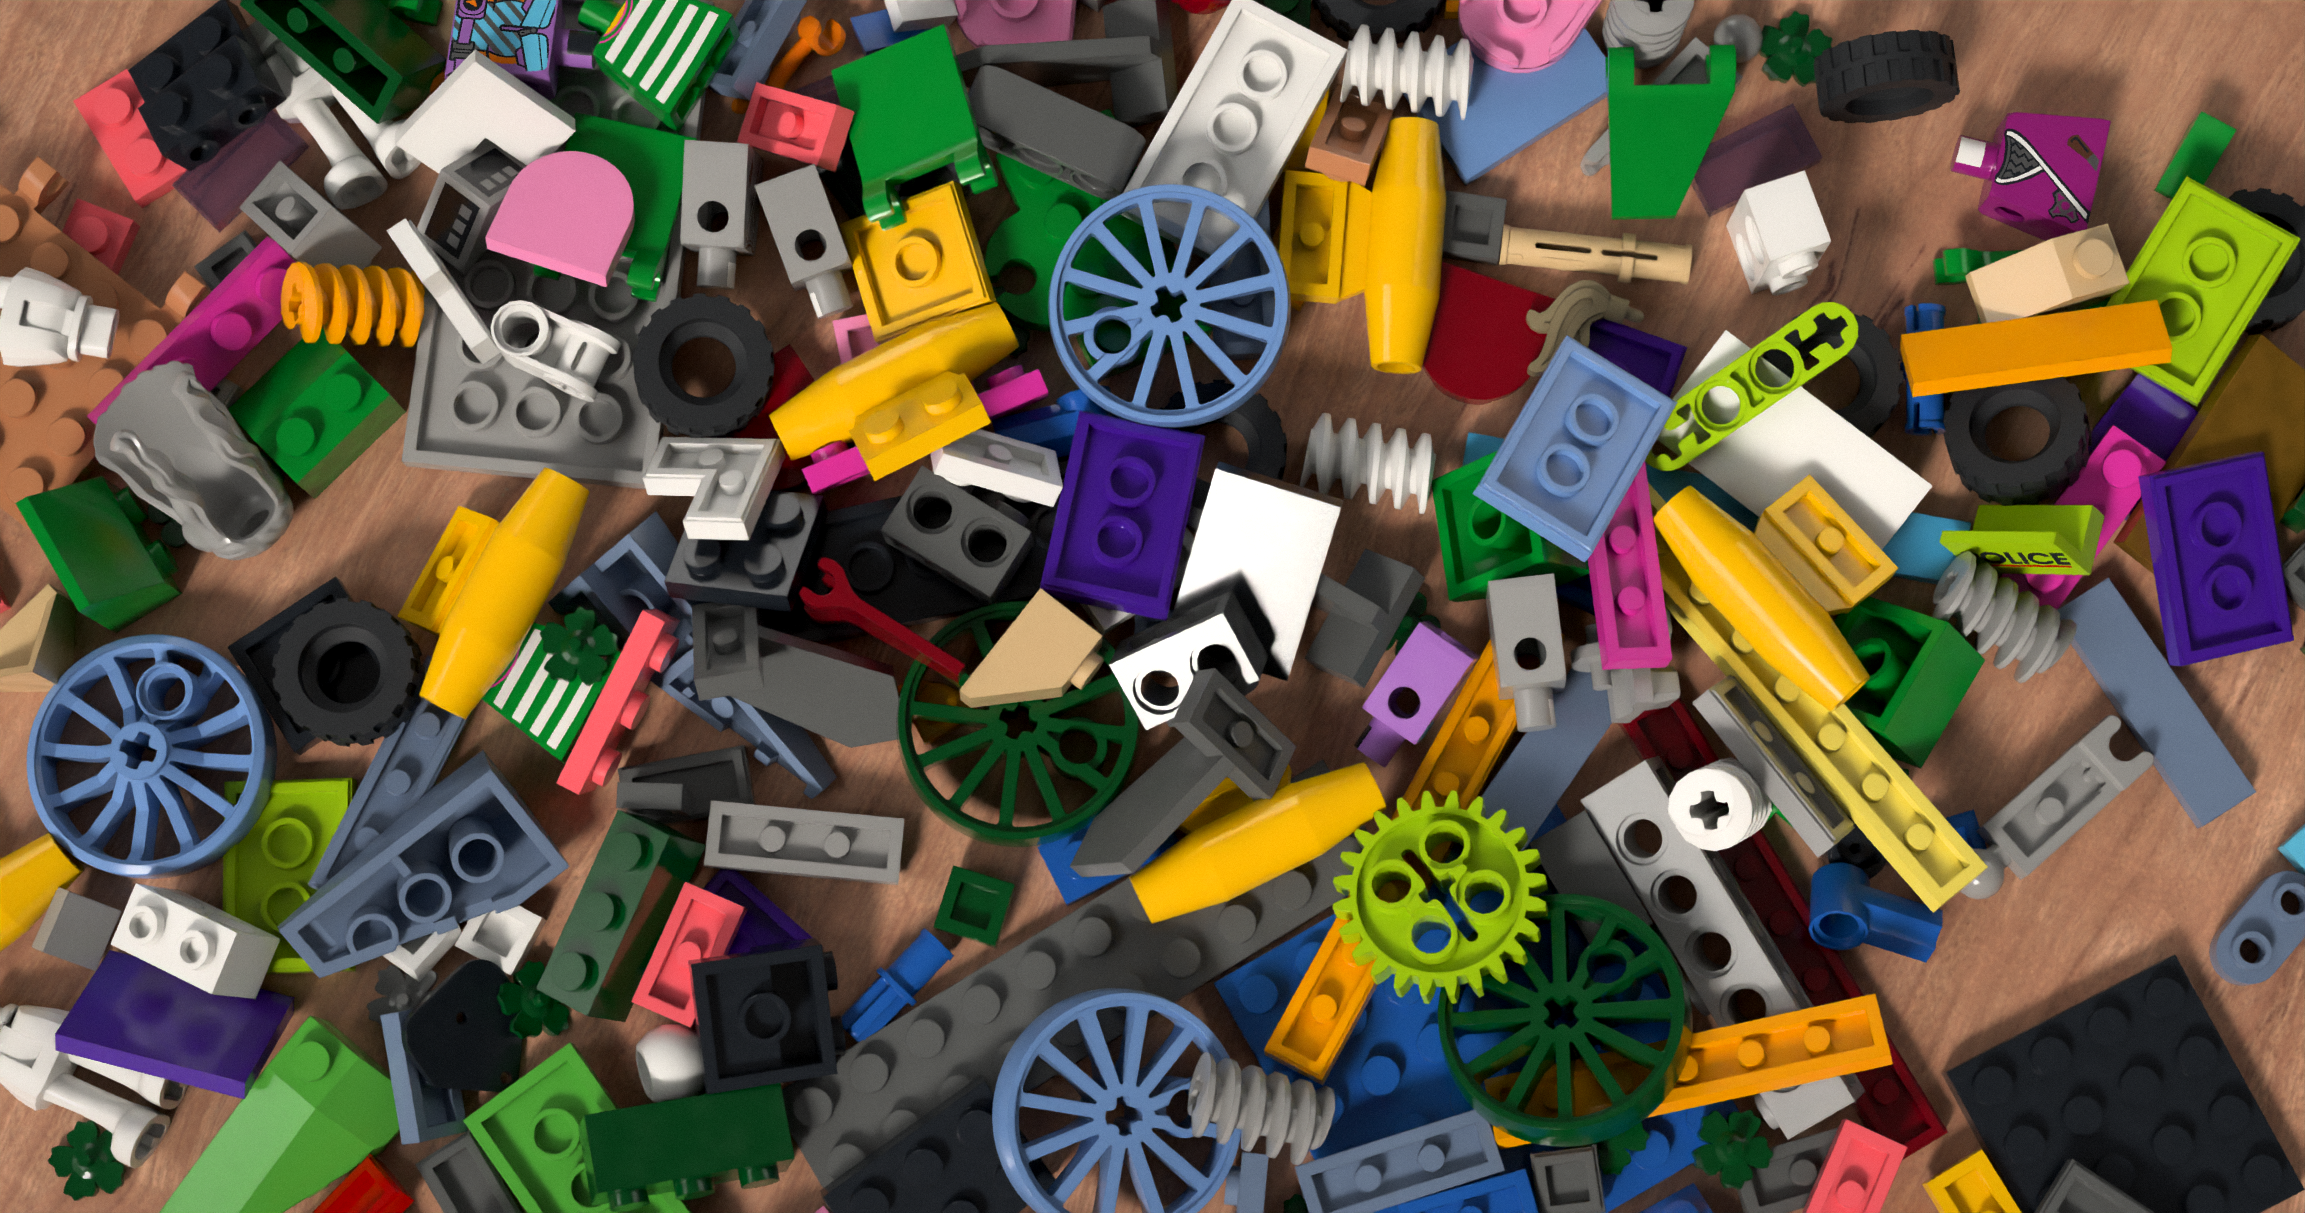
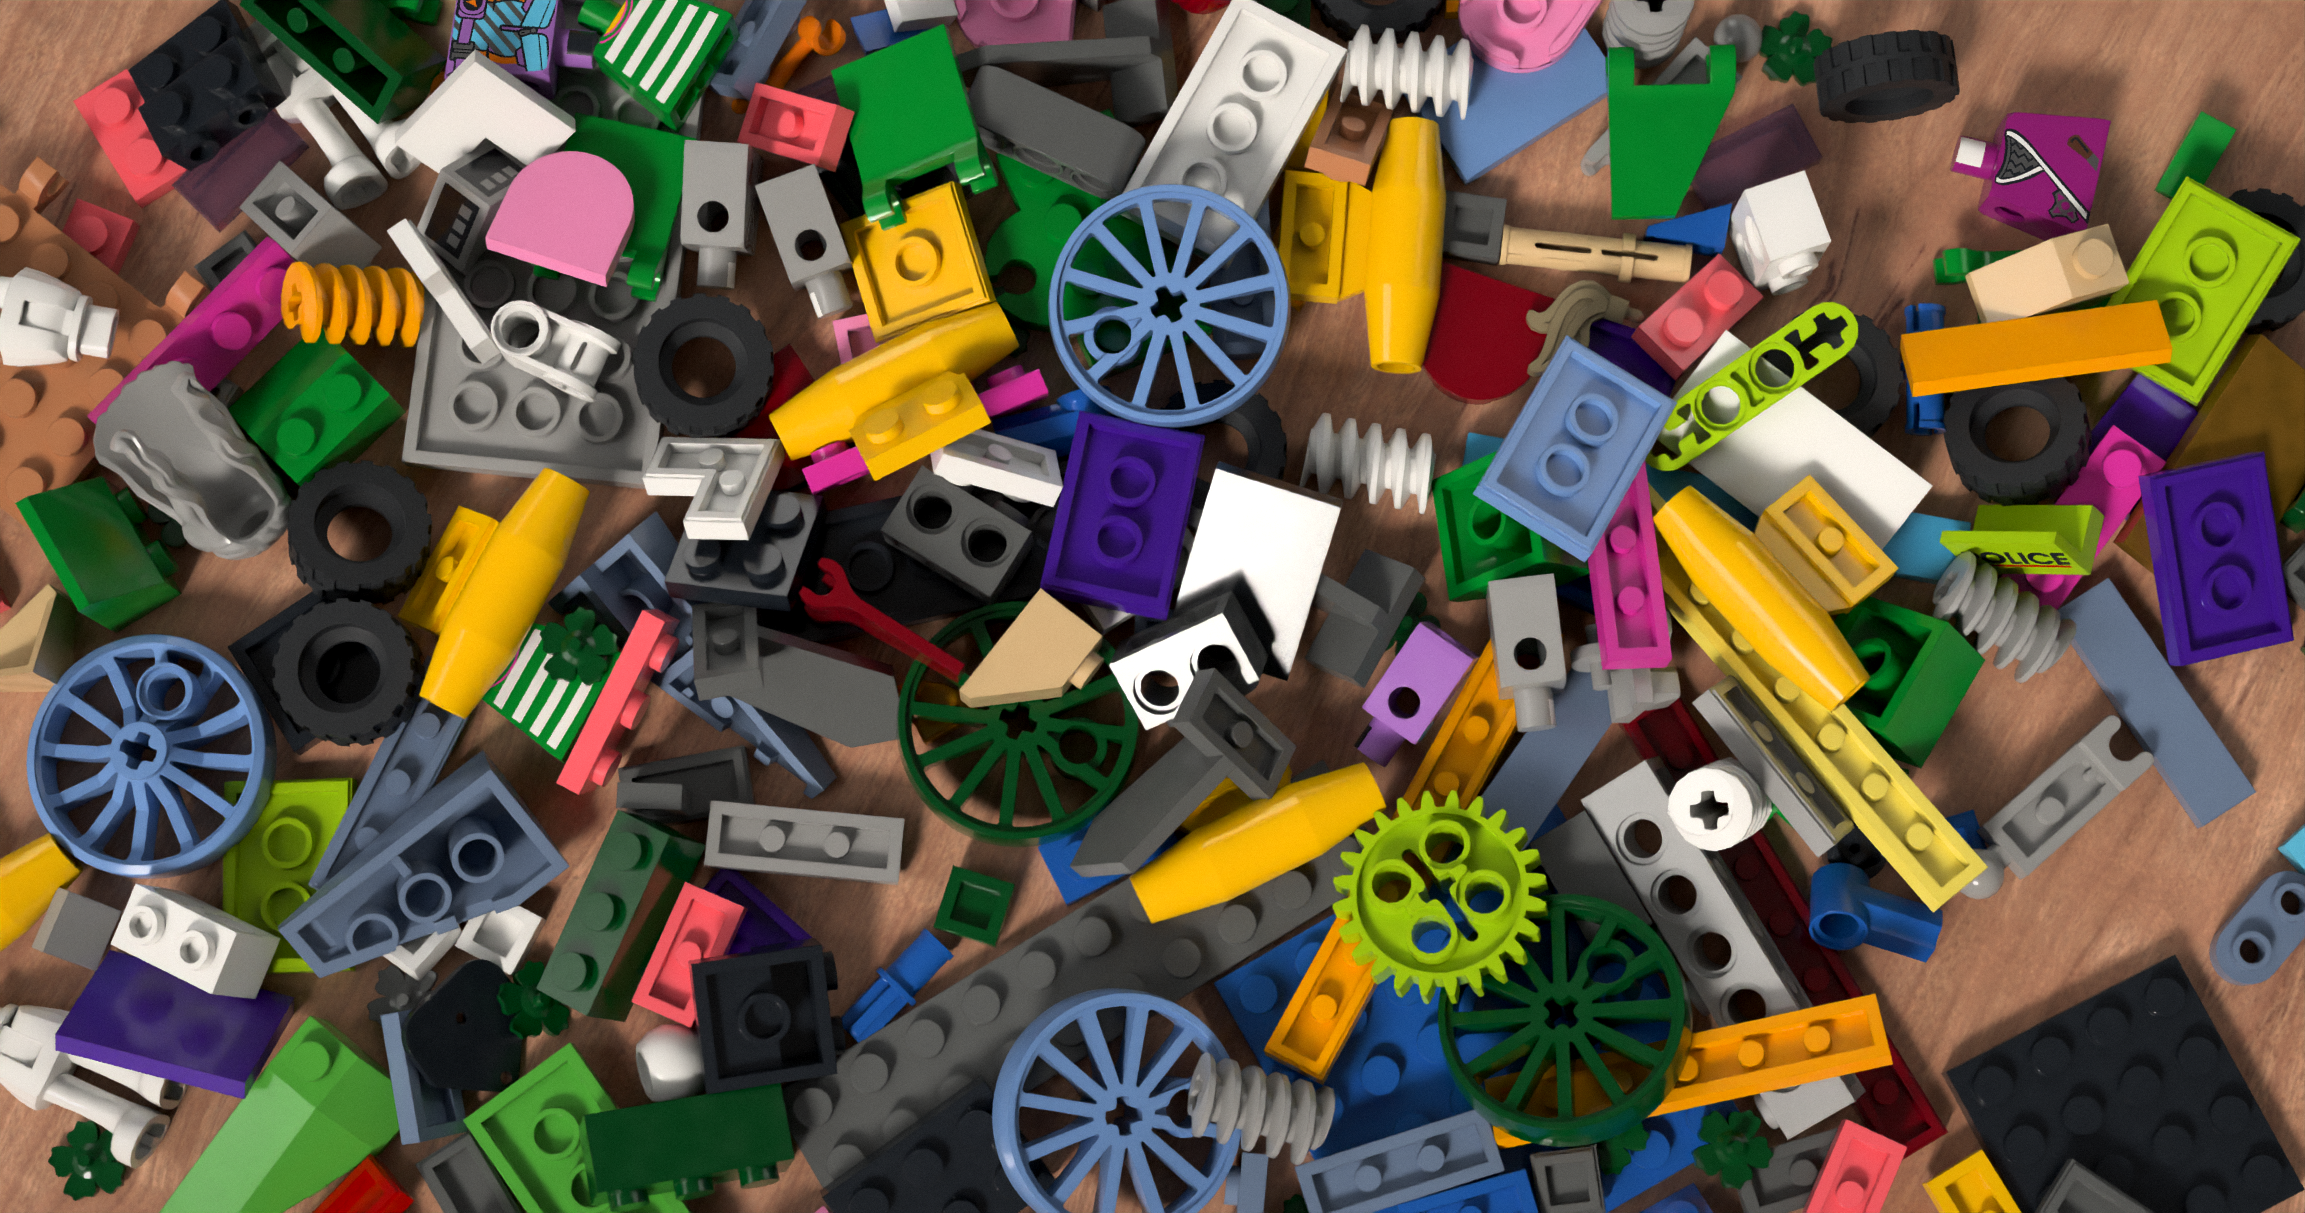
none -> black tyre [288,460,432,605]
none -> coral plate [1631,253,1764,381]
none -> blue piece [1643,203,1732,257]

